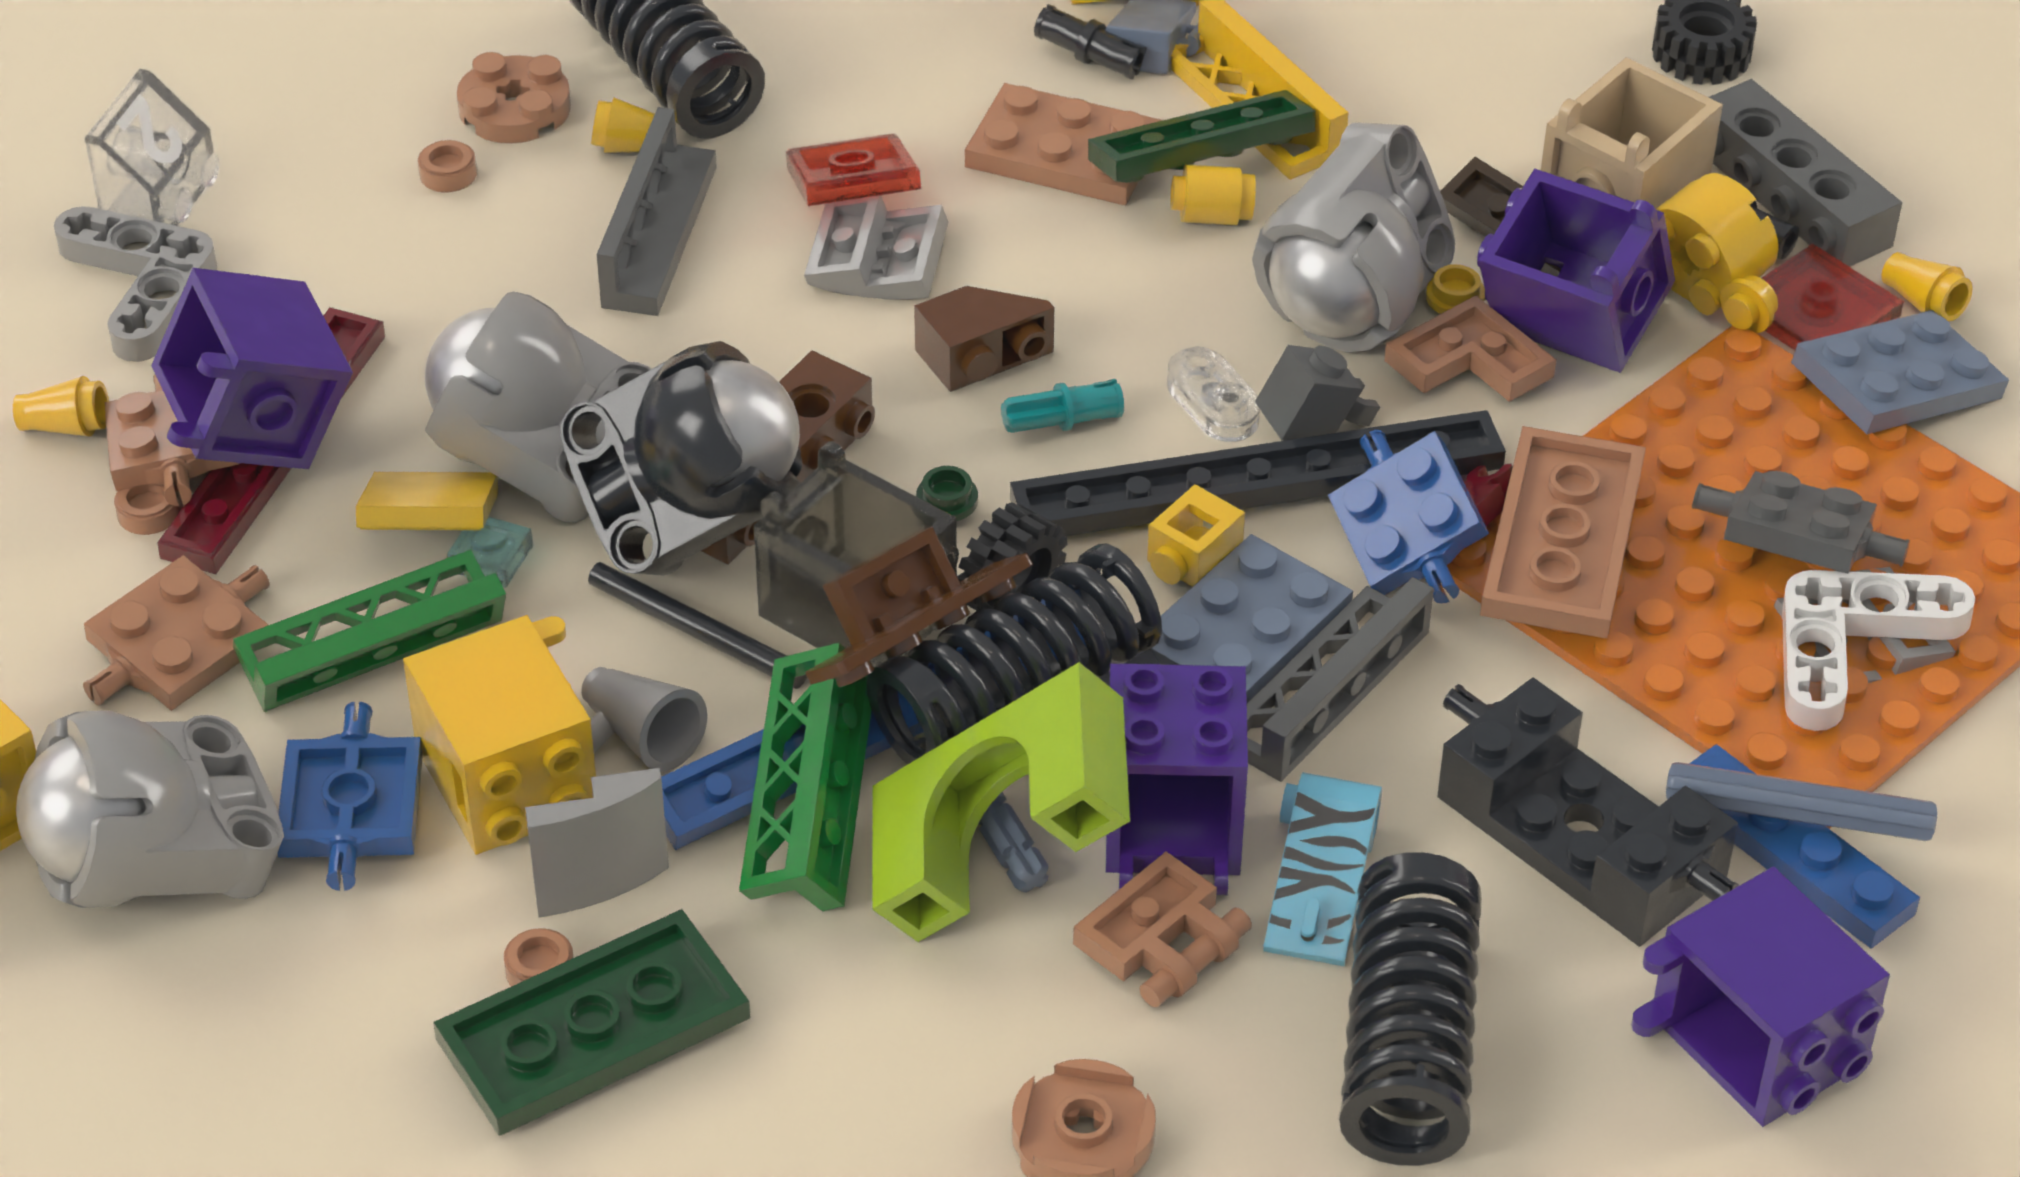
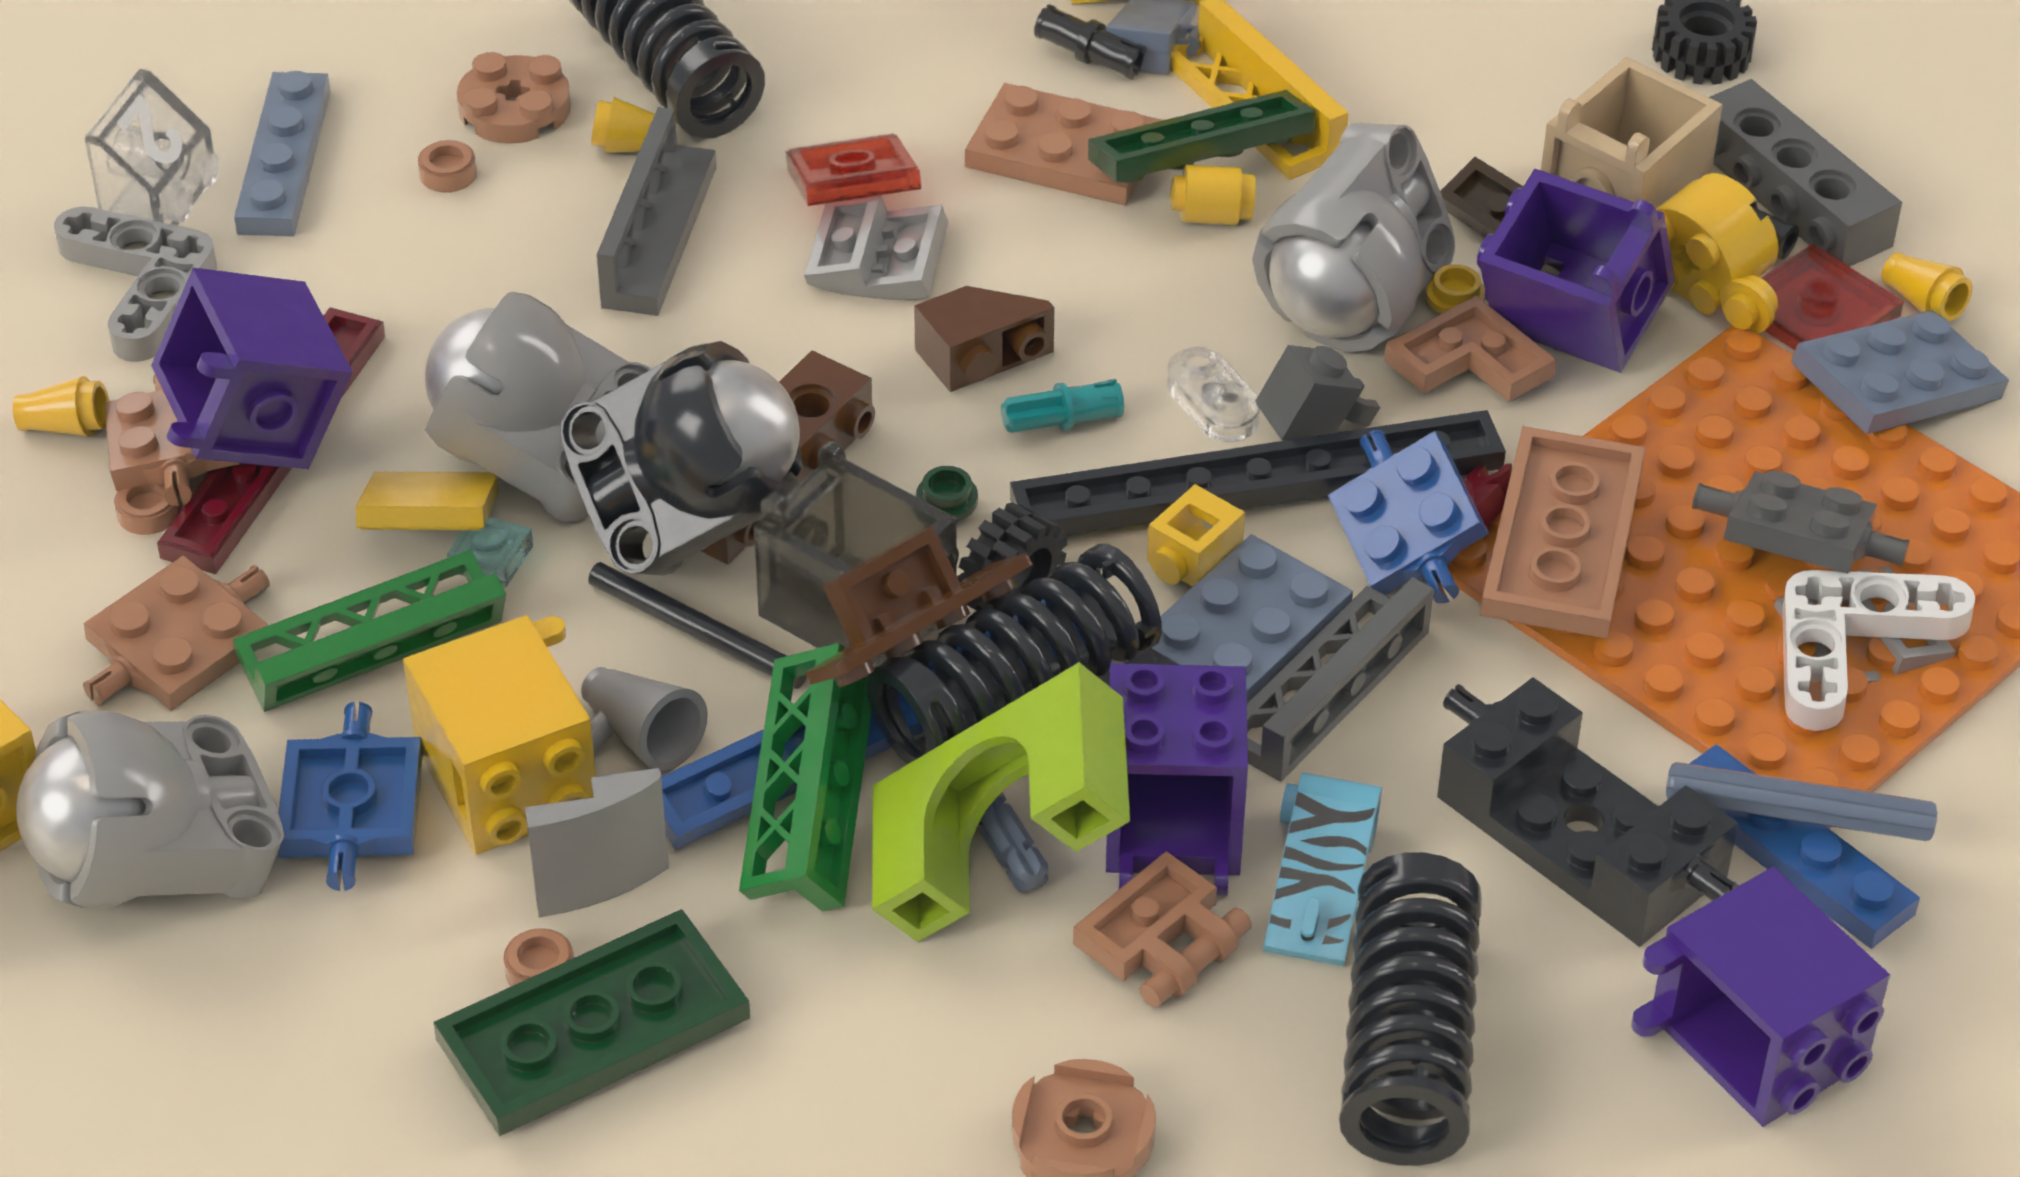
none -> sand blue plate [234,71,330,236]

